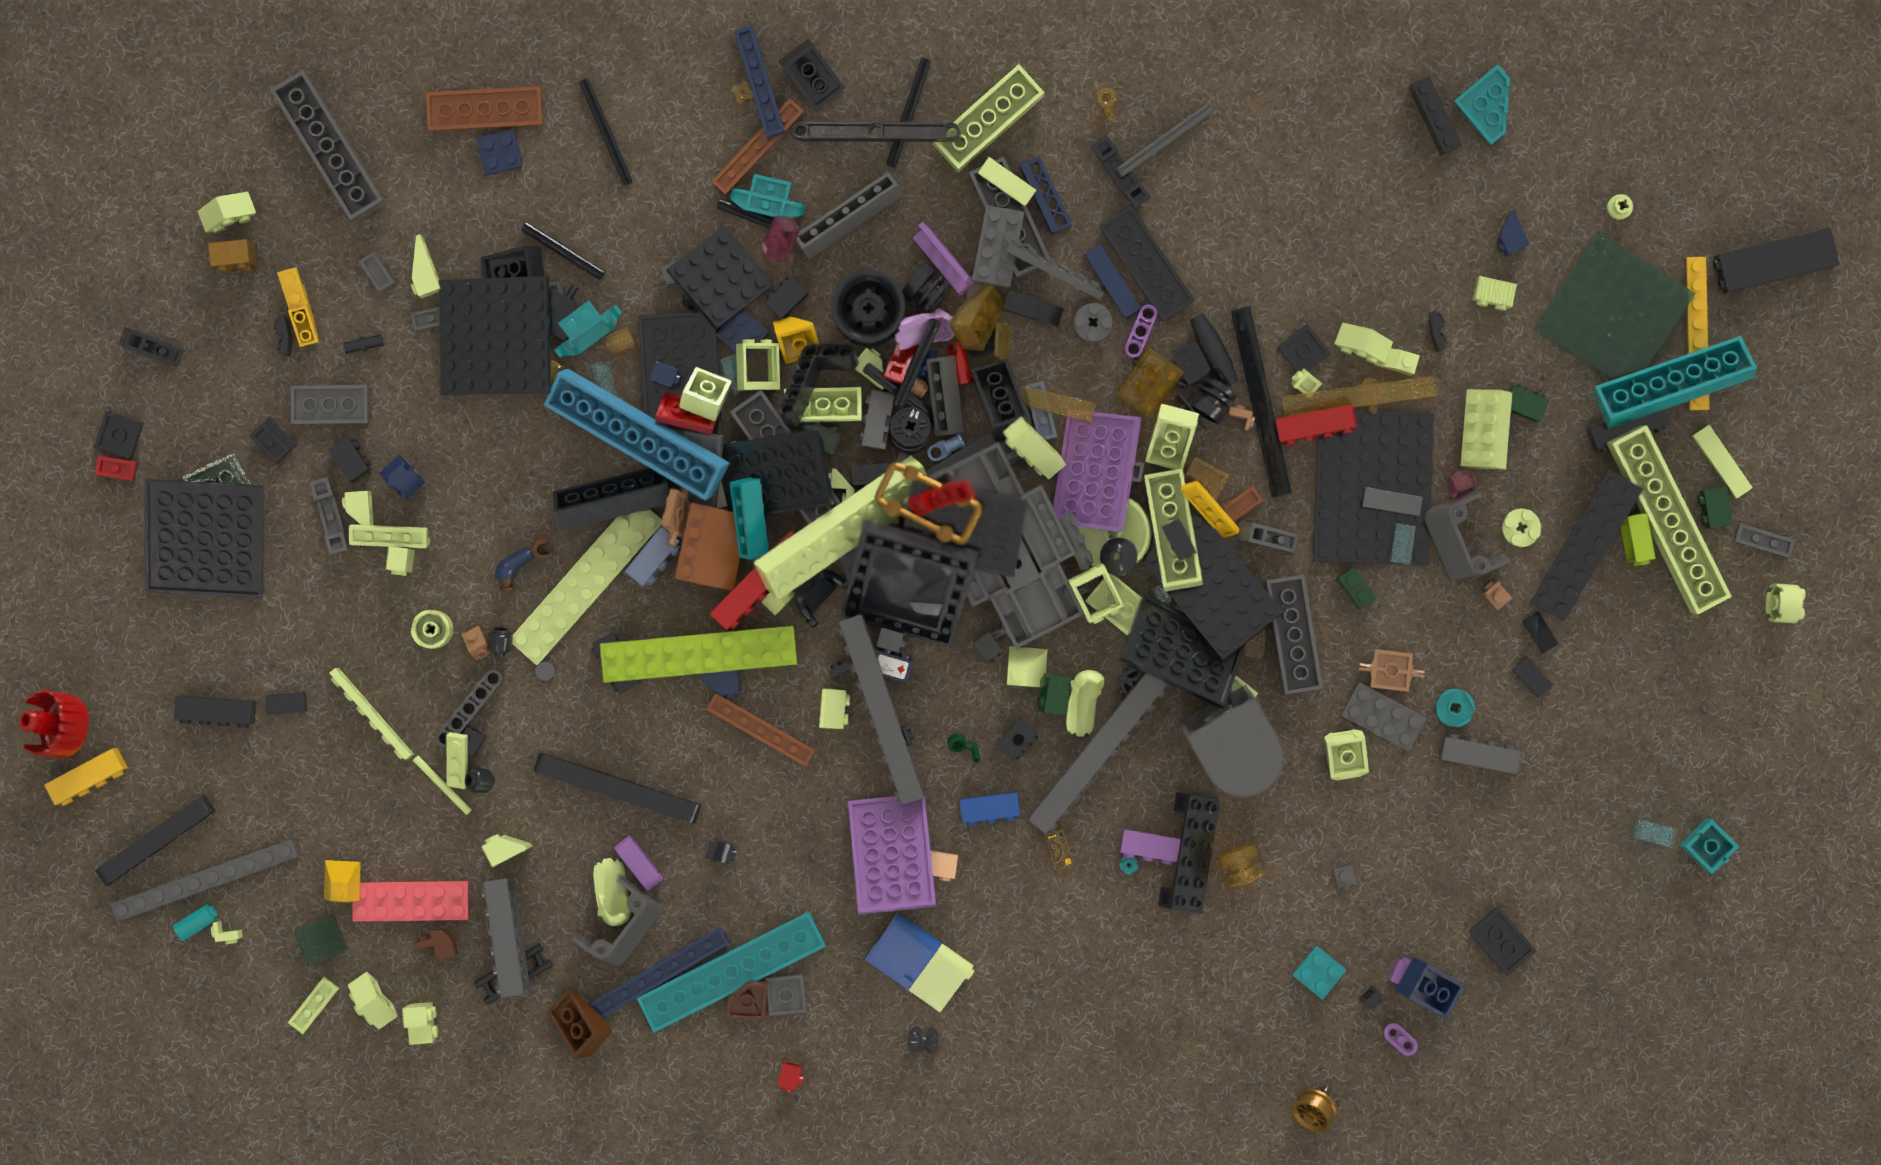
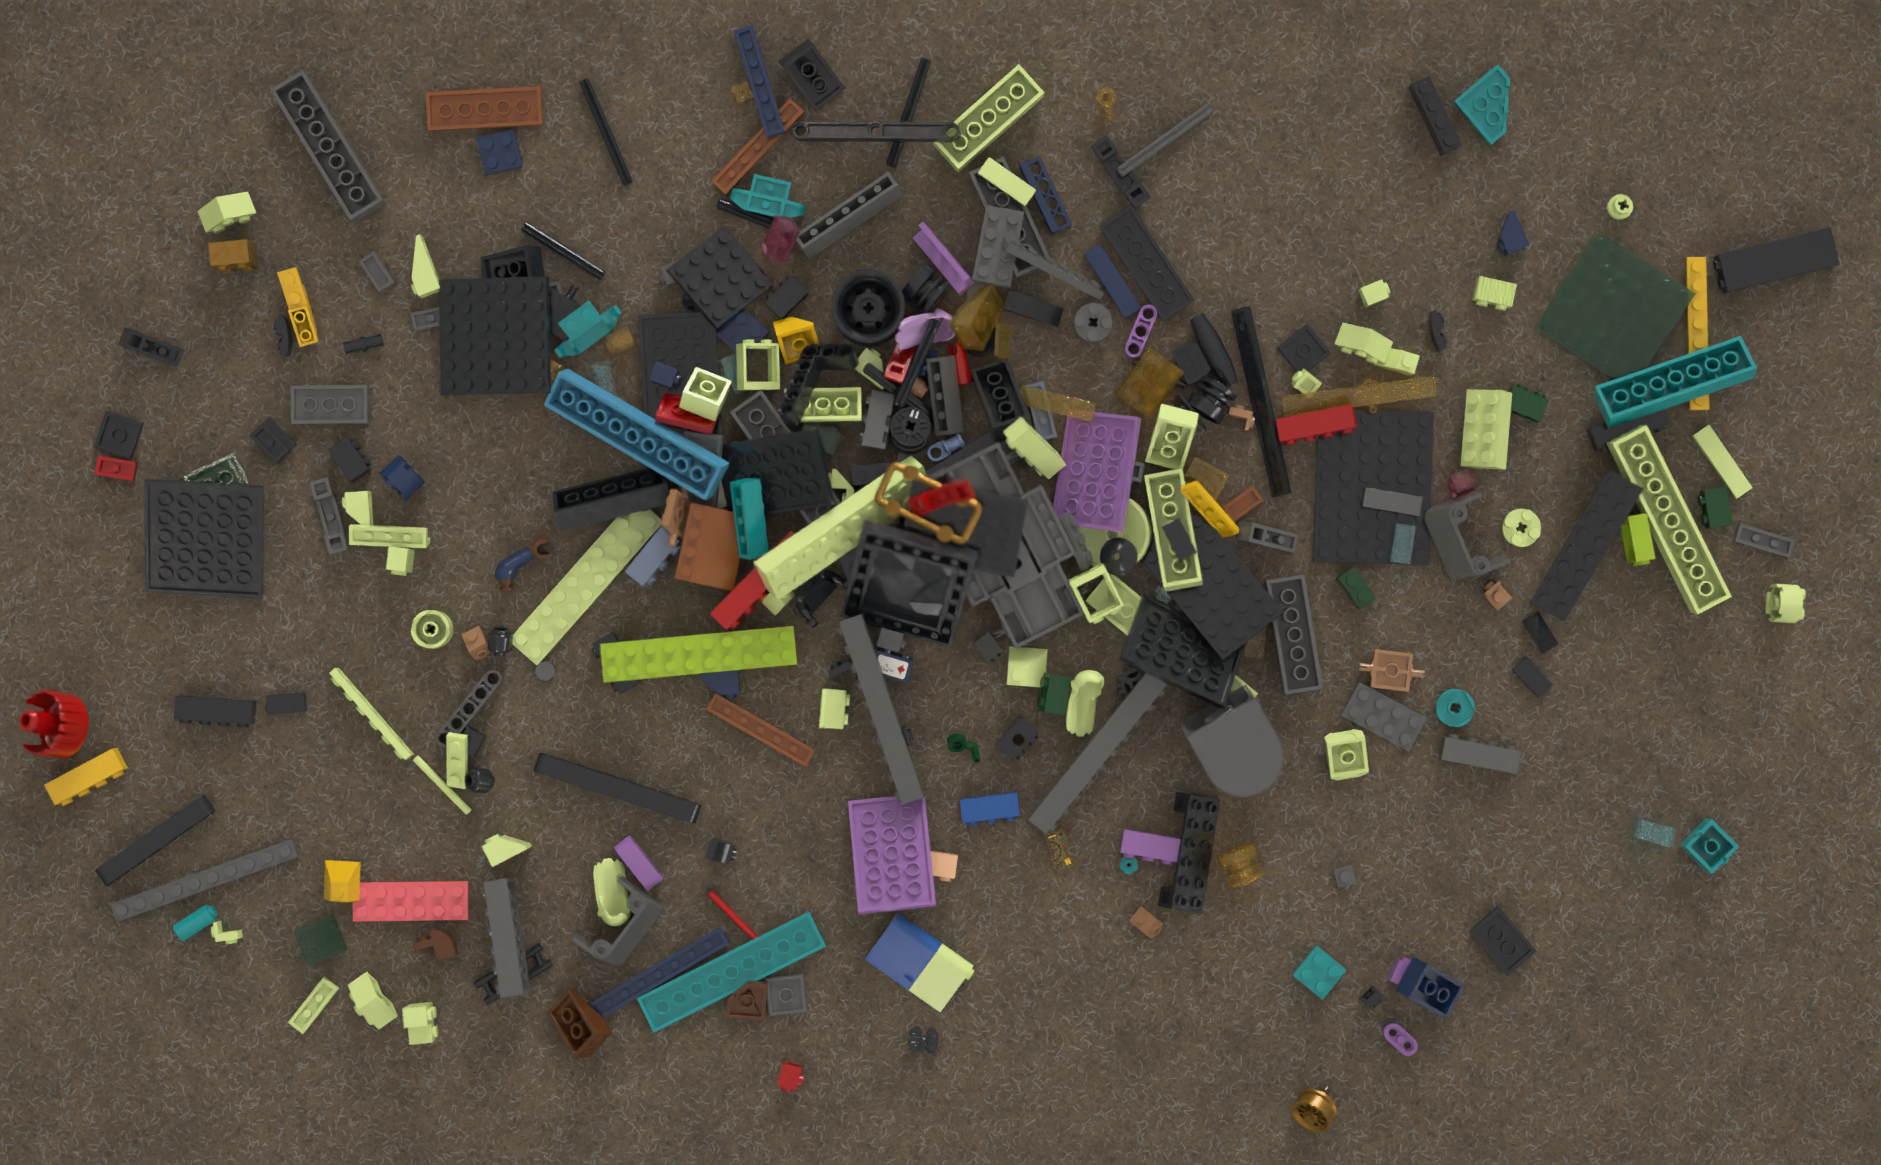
none -> red bar [707,890,759,940]
none -> medium nougat bracket [1129,906,1163,939]
none -> yellowish green brick [1358,279,1390,308]

